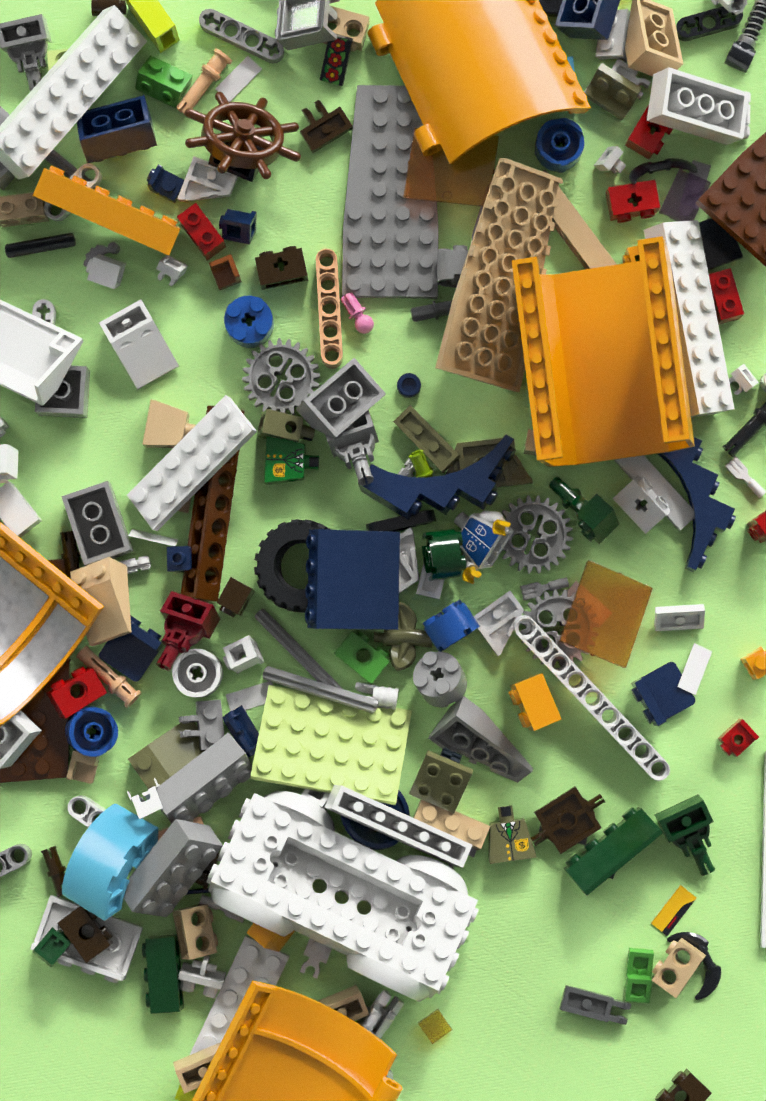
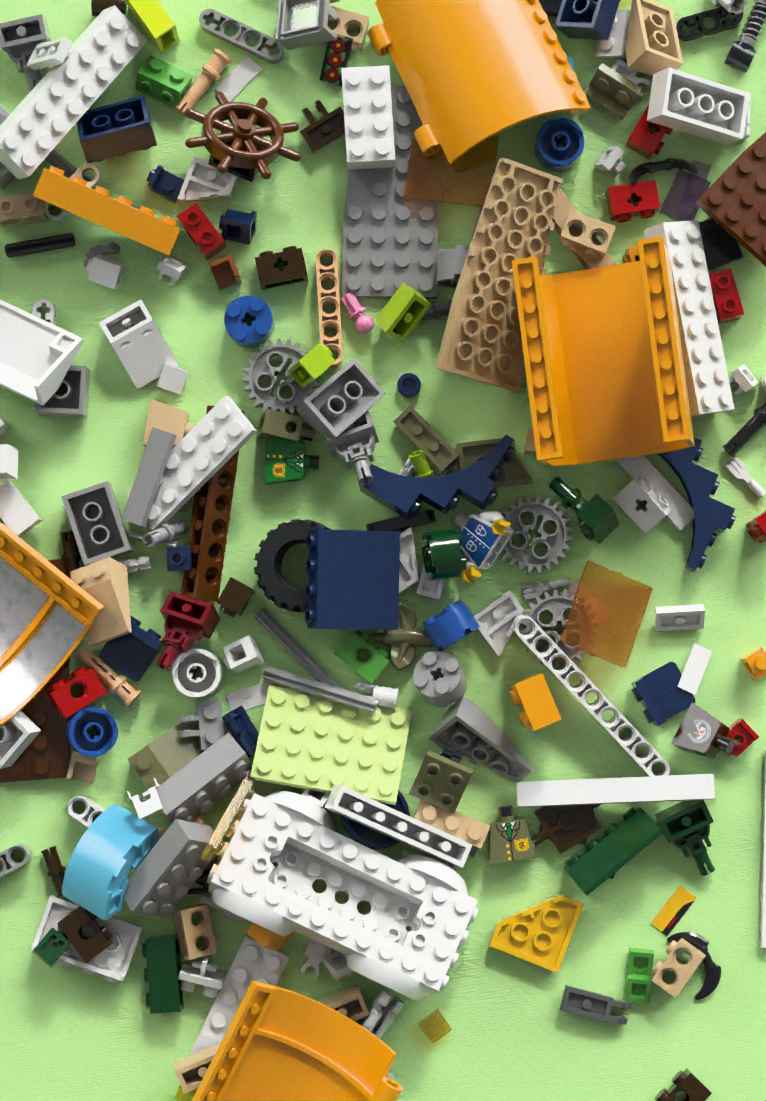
none -> white plate [26,37,73,70]
none -> light grey tile [121,427,177,527]
none -> light grey pin [143,519,188,548]
none -> white tile [157,363,189,394]
none -> clear yellow wing [201,774,255,862]
none -> lime brick [287,343,336,389]
none -> white tile [323,951,353,982]
none -> white brick [341,65,395,170]
none -> lime brick [375,282,431,343]
none -> yellow plate [489,894,584,973]
none -> white tile [517,774,715,808]
none -> tan brick [559,209,616,259]
none -> torso [671,702,735,759]

